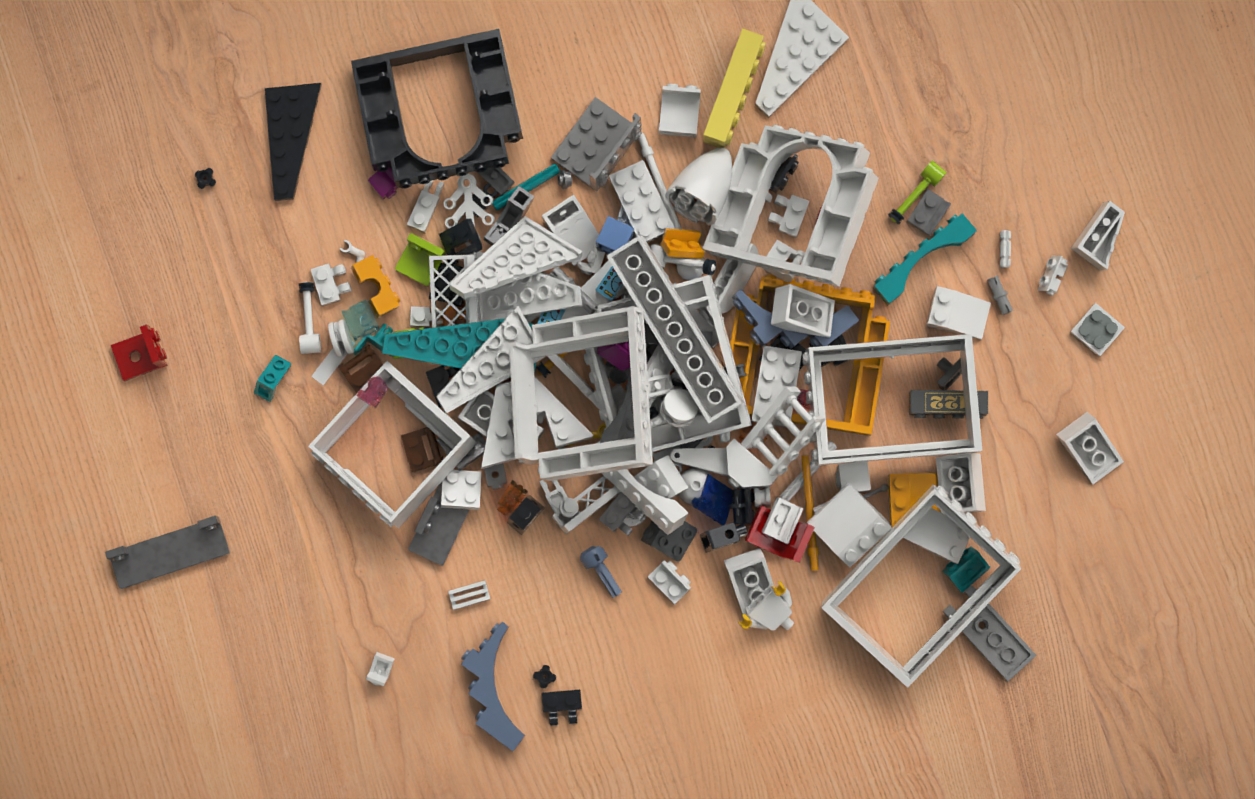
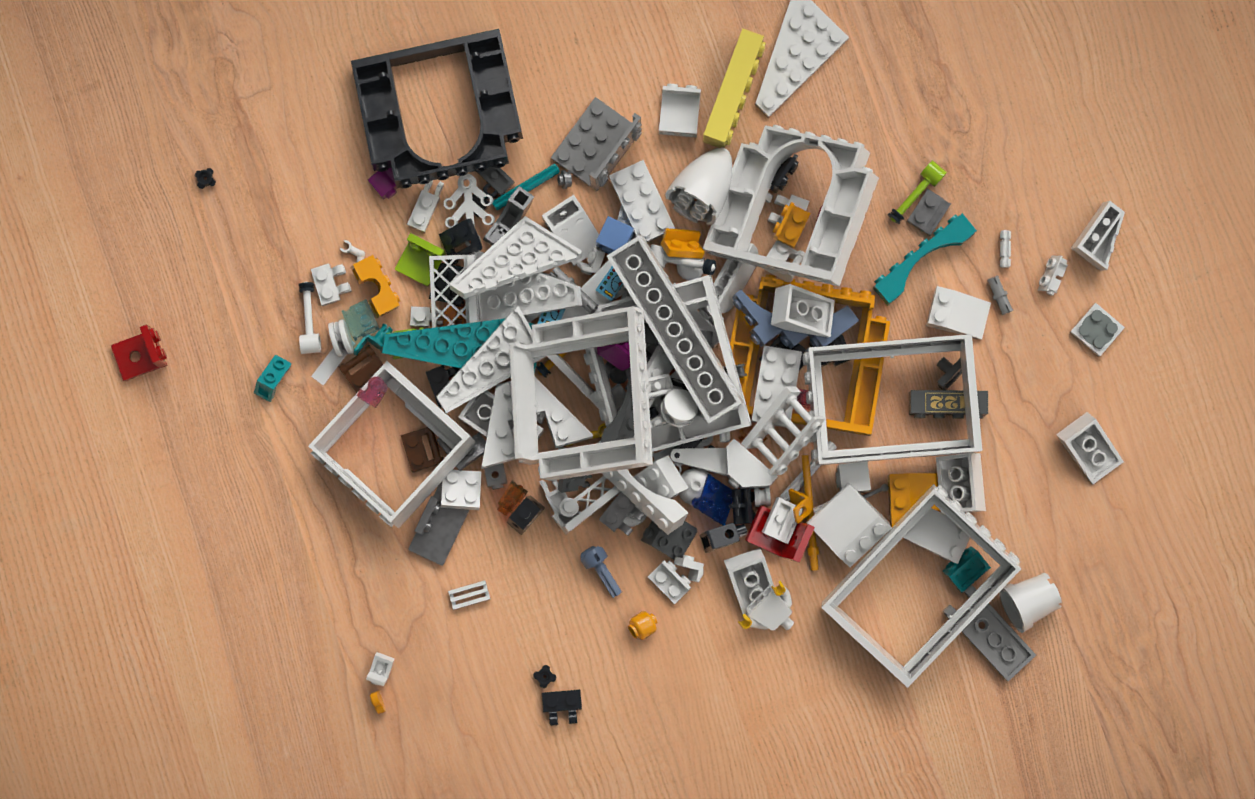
flat silver bracket [105,515,230,589] -> none
black wing [265,83,322,201] -> none
sand blue arch [461,622,525,751] -> none
white bar [638,133,681,229] -> none
none -> light orange tile [370,691,386,714]
none -> dark grey plate [558,475,592,493]
none -> light orange head [628,611,658,640]
none -> white bracket [674,555,704,582]
none -> light orange bracket [772,202,811,248]
none -> light orange bracket [788,489,812,524]
none -> white piece [999,573,1062,633]

